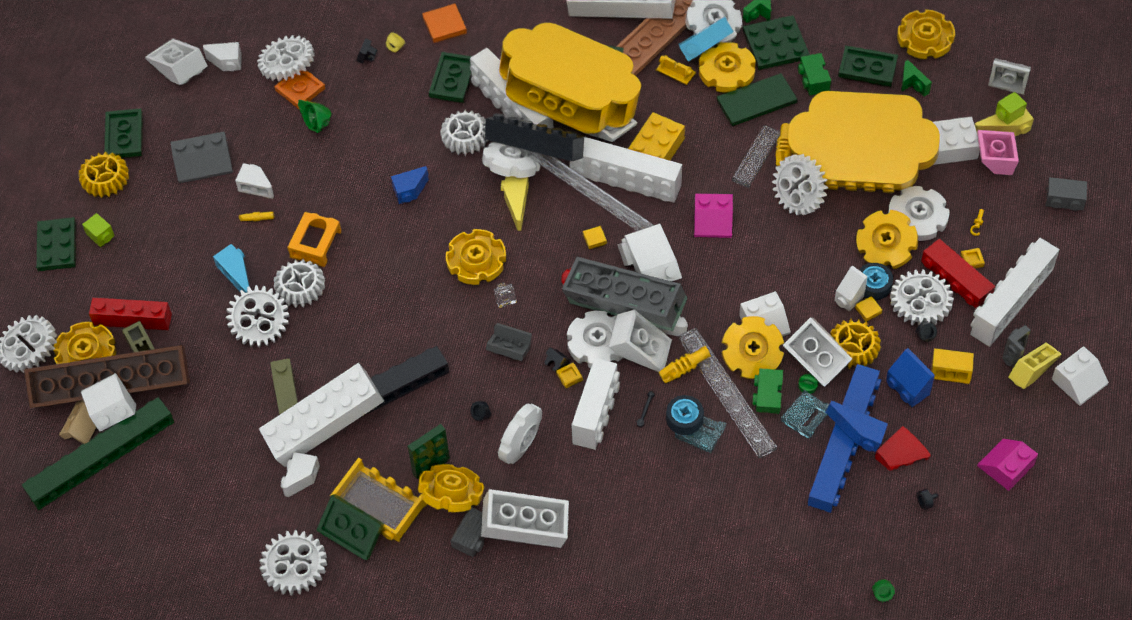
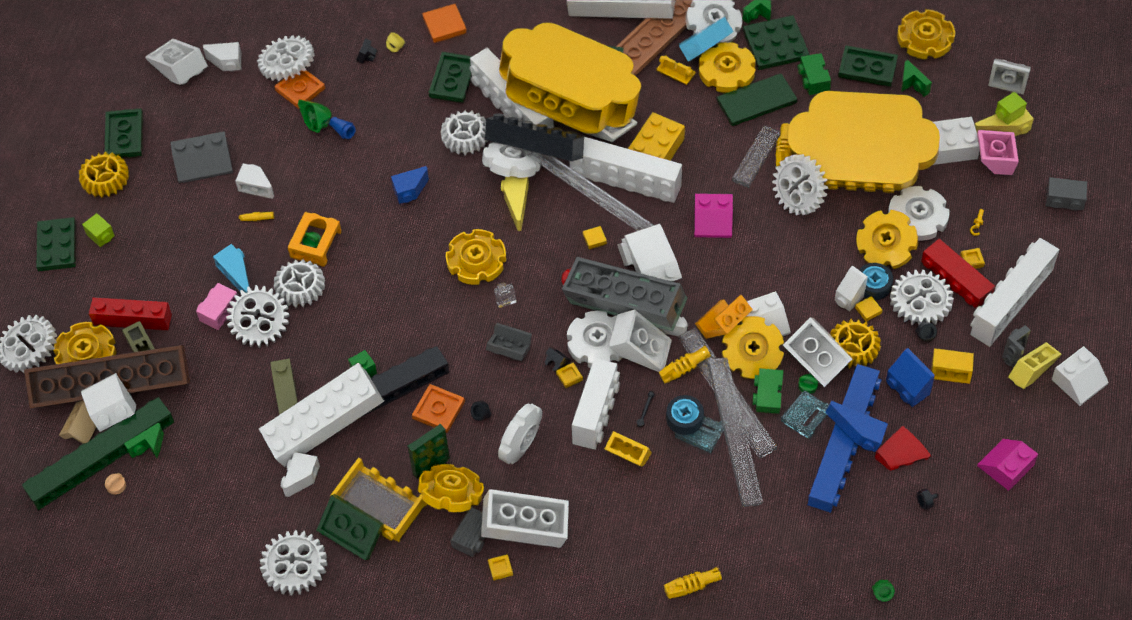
none -> light nougat tile [105,473,126,495]
none -> green slope [124,423,164,458]
none -> bright pink brick [196,283,238,330]
none -> green tile [303,232,321,248]
none -> blue cone [329,117,356,139]
none -> green brick [348,350,377,378]
none -> orange tile [412,384,465,433]
none -> yellow tile [488,554,513,581]
none -> yellow brick [605,431,652,467]
none -> yellow hinge [664,567,722,599]
none -> light orange panel [695,295,753,339]
none -> clear tile [707,358,763,507]

